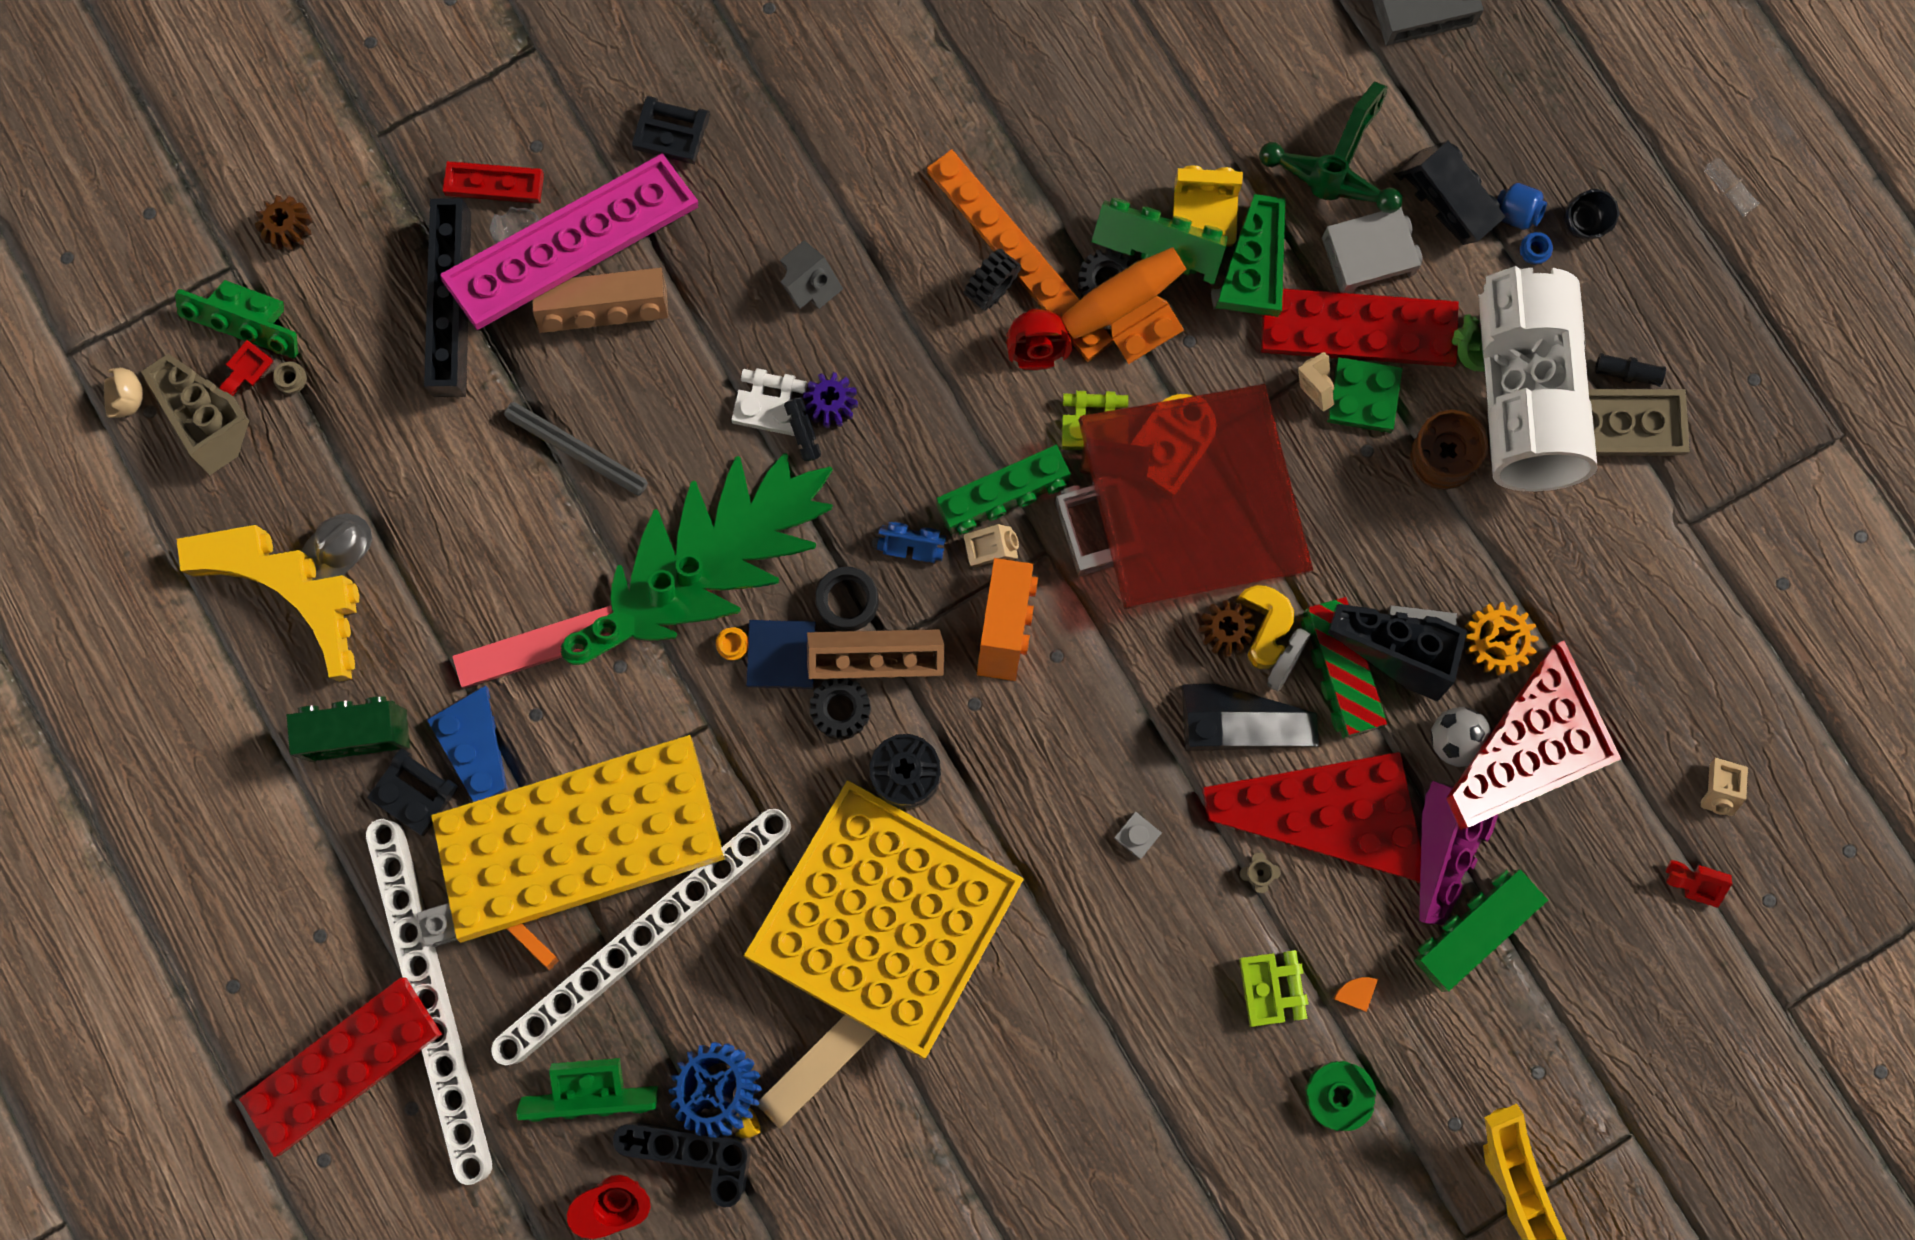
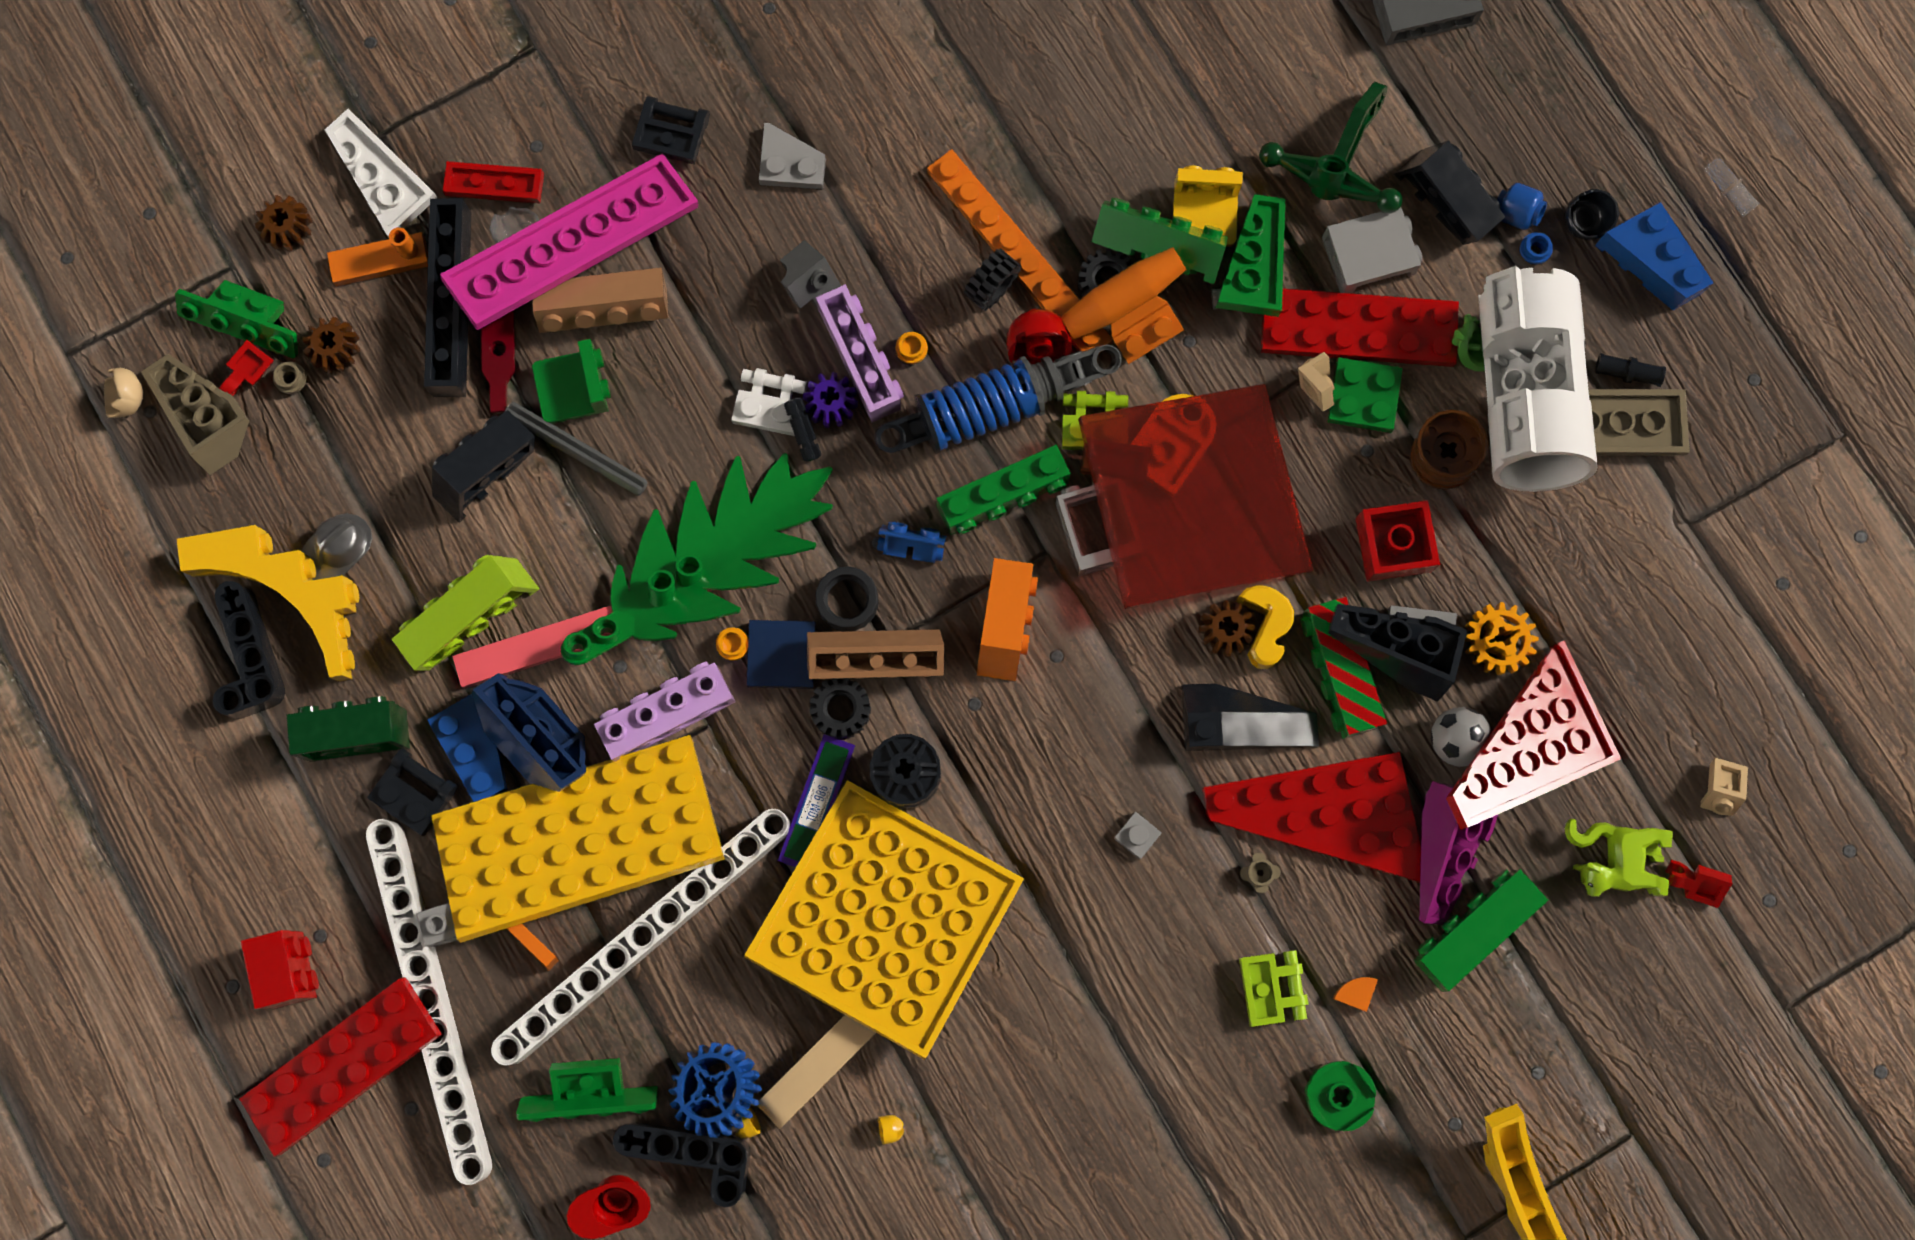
tan bracket [964,524,1019,567] -> none
light grey tile [1267,628,1311,692] -> none
none -> black beam [212,581,285,719]
none -> red brick [241,930,319,1009]
none -> reddish brown gear [302,317,360,373]
none -> white wing [325,109,438,238]
none -> orange piece [327,227,428,287]
none -> lime wedge [392,555,539,671]
none -> black wedge [432,410,535,523]
none -> dark blue wedge [471,673,586,792]
none -> dark red piece [481,310,515,413]
none -> green bracket [532,339,611,424]
none -> lavender brick [594,662,736,762]
none -> light grey wing [759,122,826,189]
none -> tile [778,734,856,867]
none -> lavender brick [816,284,904,423]
none -> piece [874,345,1121,454]
none -> yellow hinge [878,1115,904,1145]
none -> light orange plate [895,332,928,364]
none -> red brick [1355,500,1440,582]
none -> lime animal [1565,819,1673,897]
none -> blue wedge [1595,202,1713,310]

